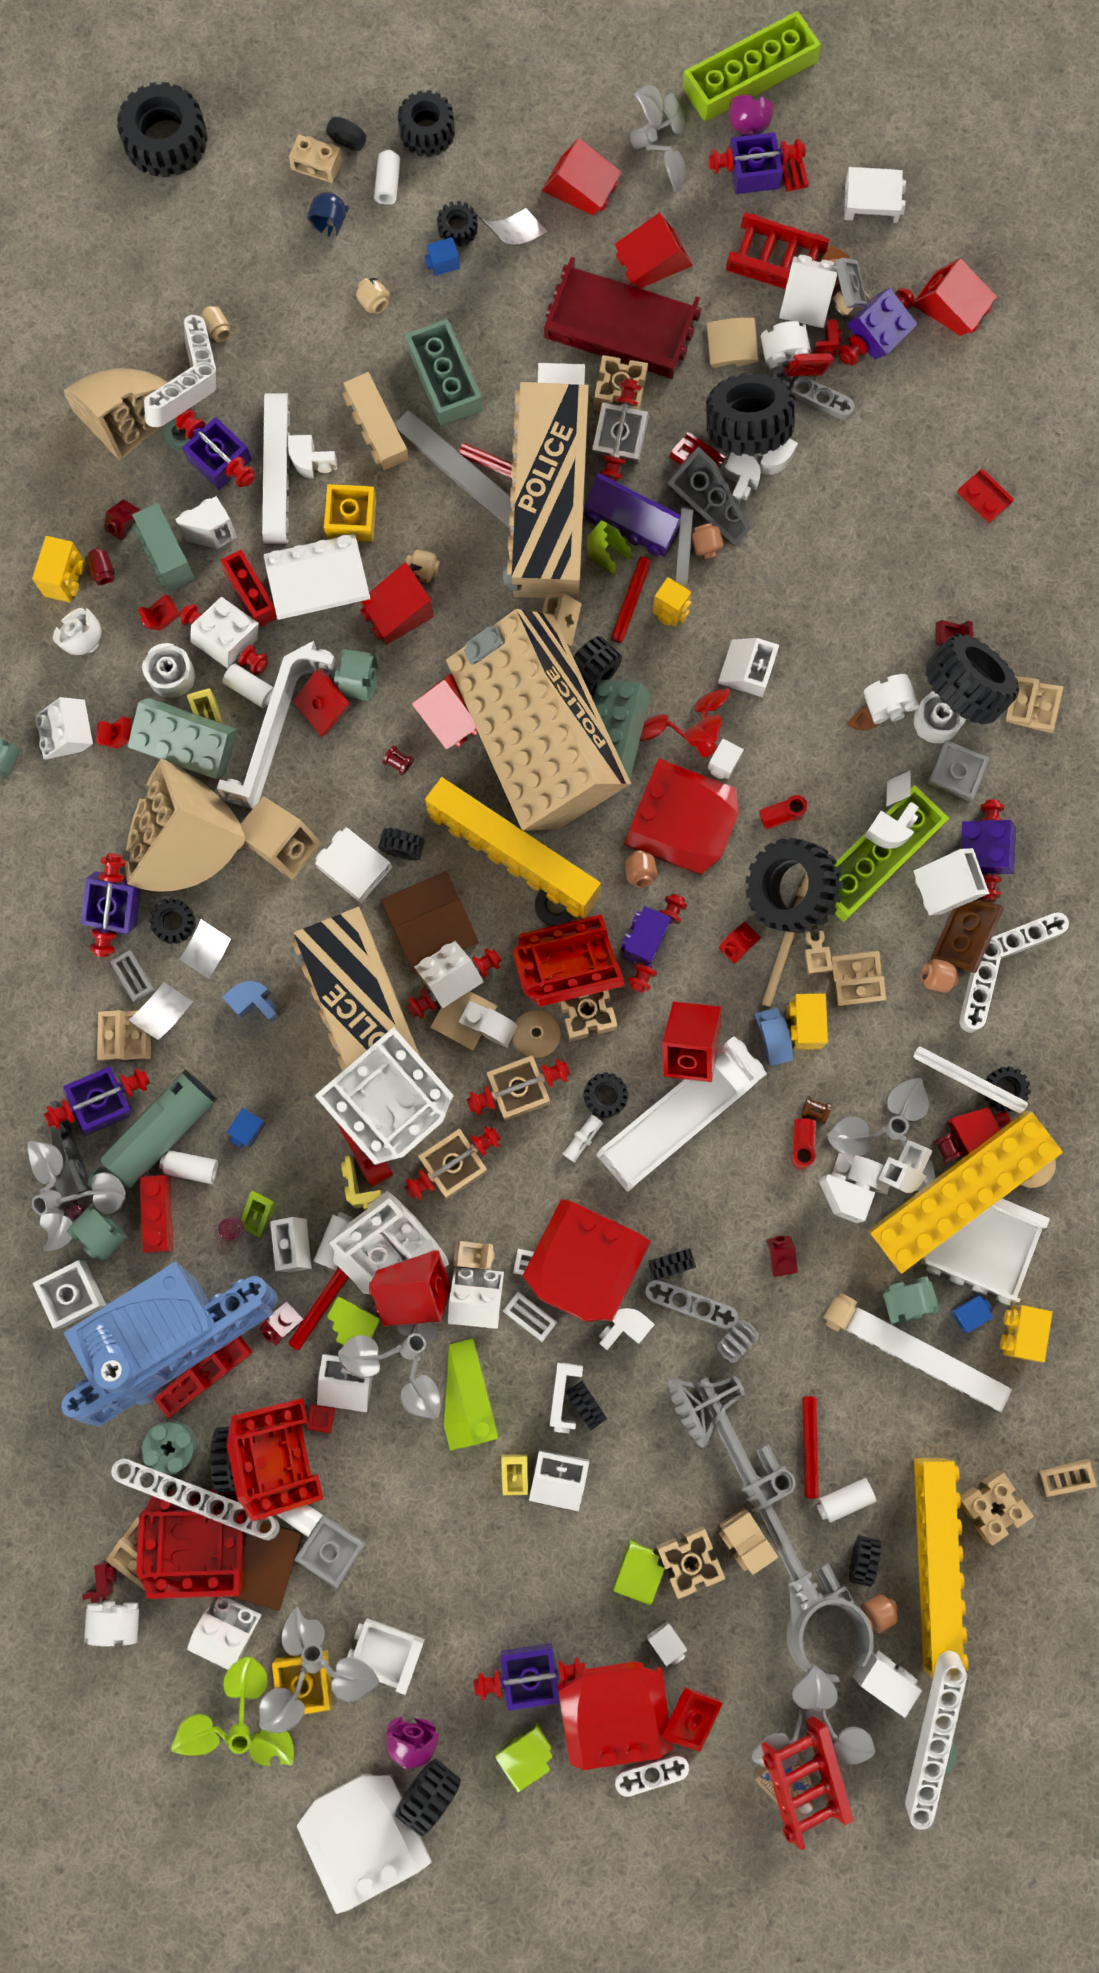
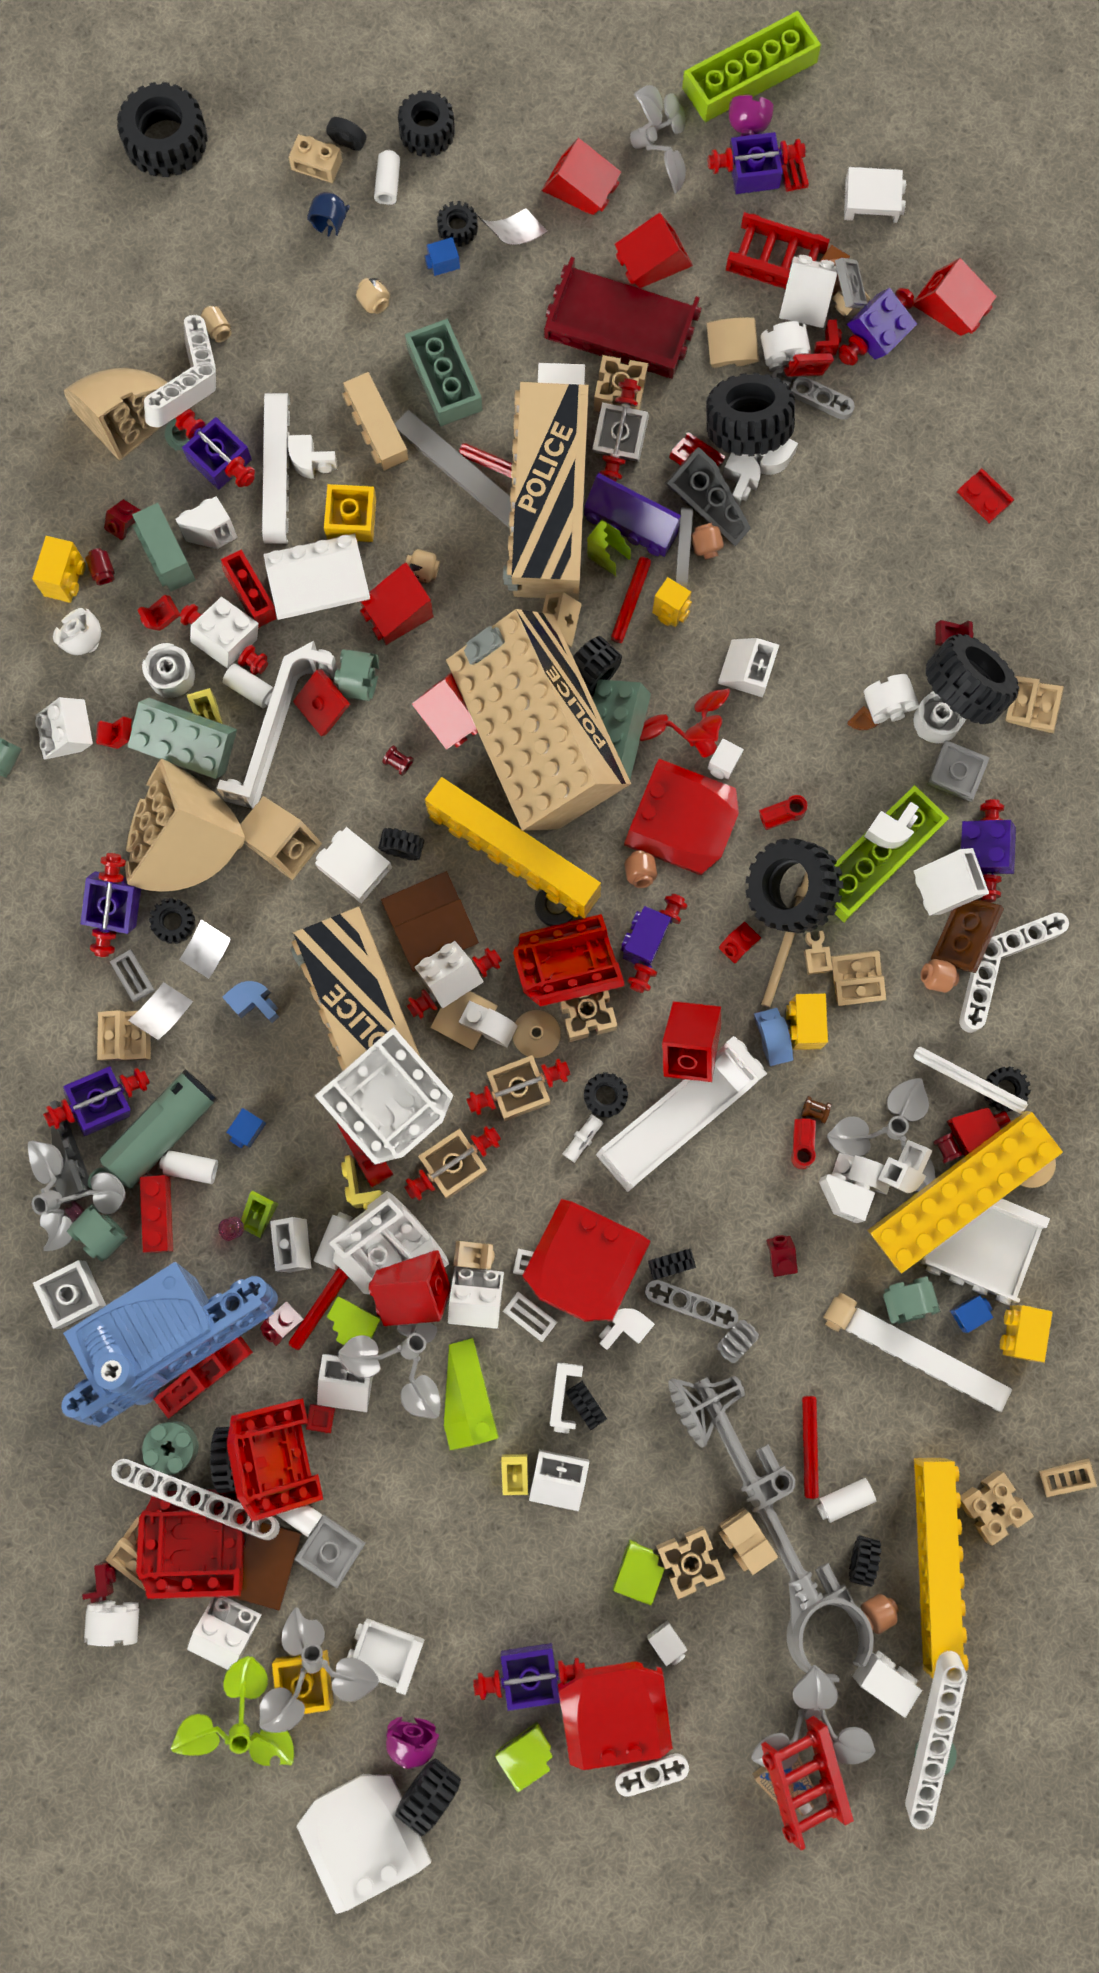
red plate [662,1687,723,1752] -> none
white sticker [886,770,911,806] -> none

